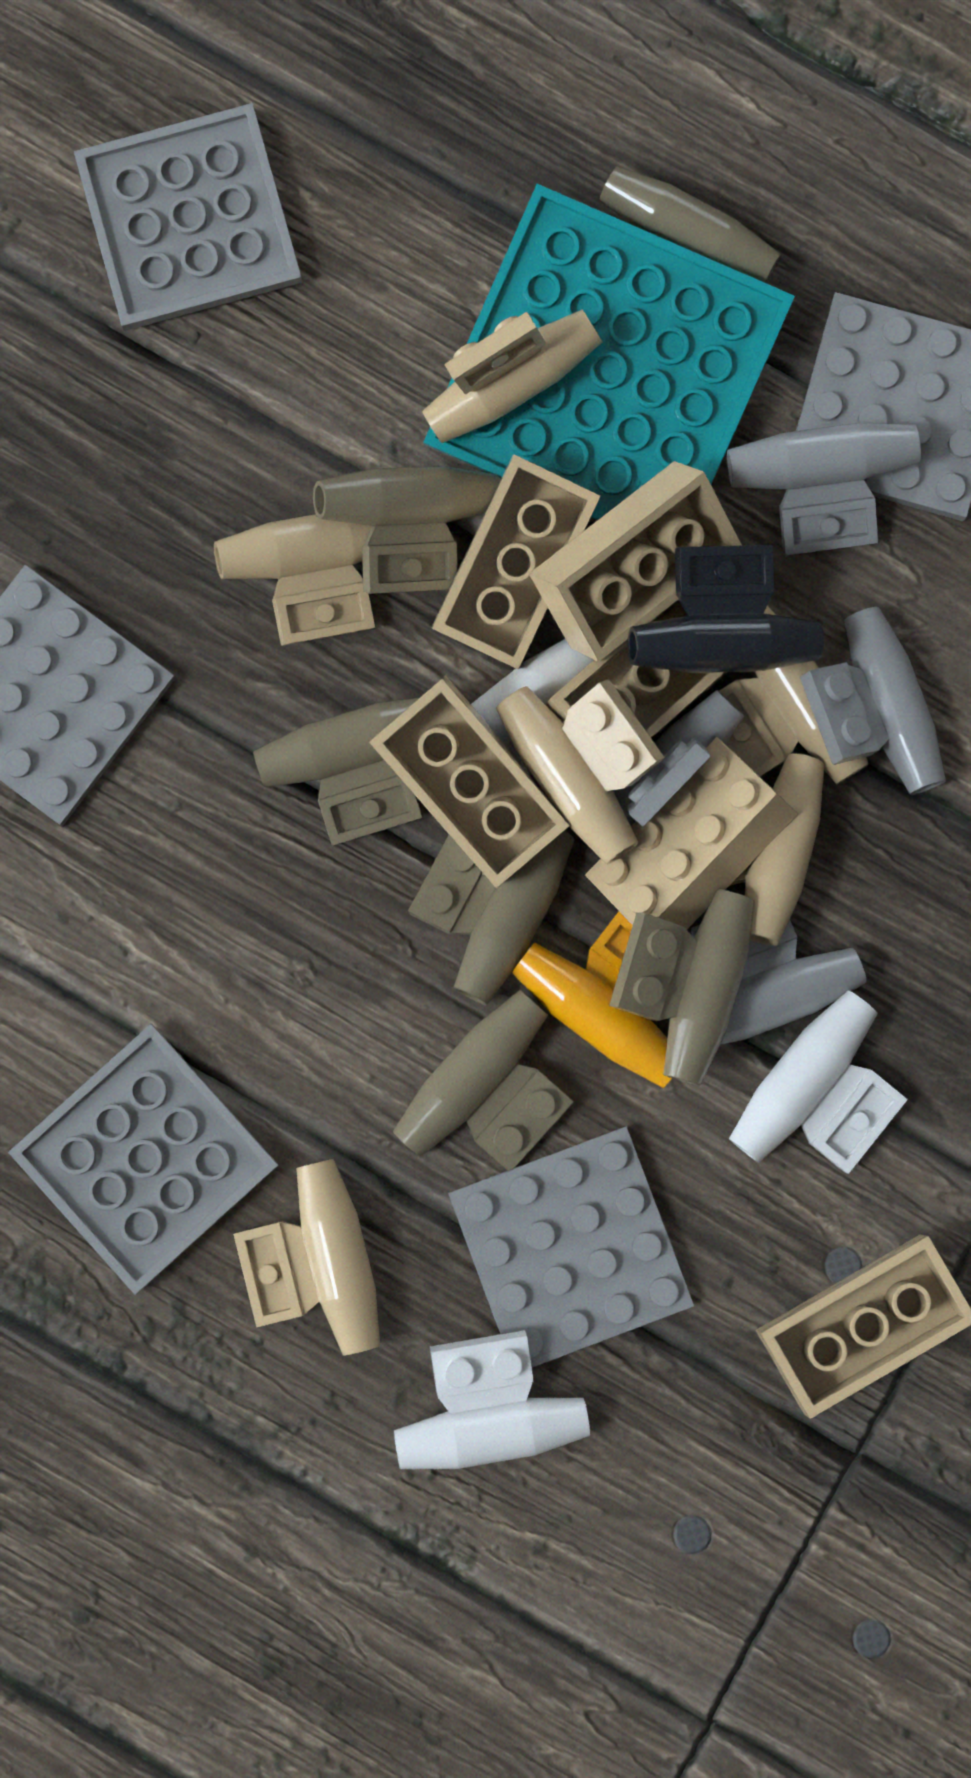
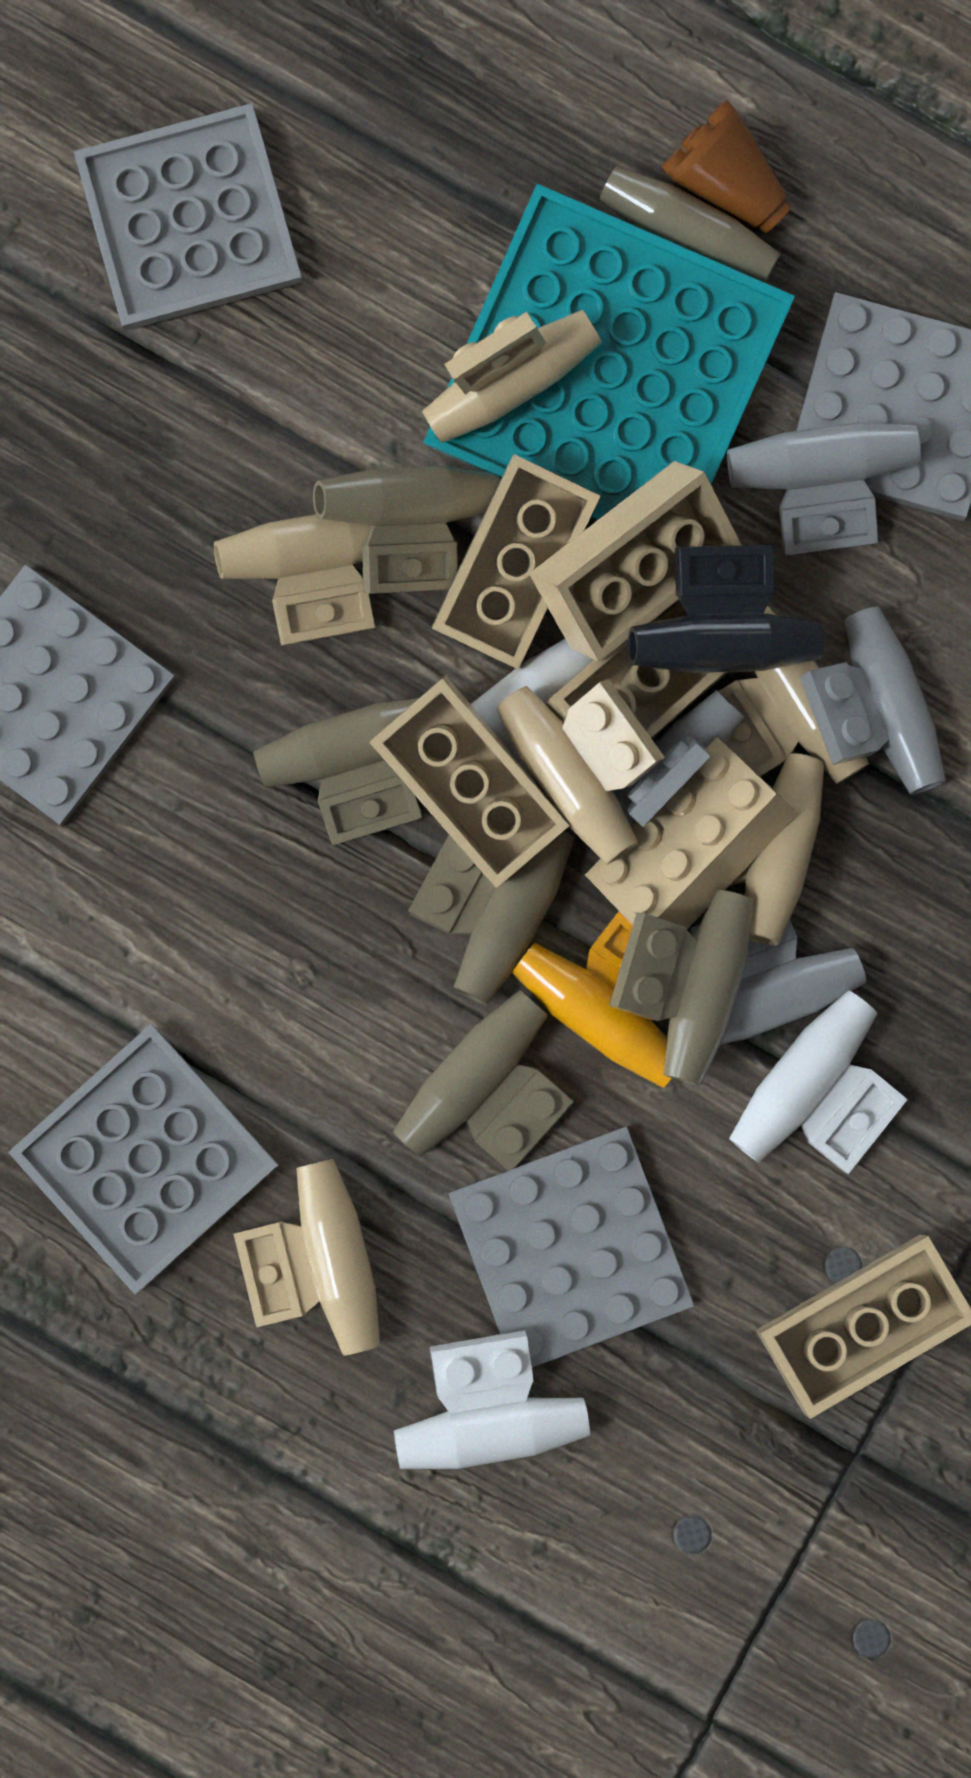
none -> dark orange cone [661,99,791,234]

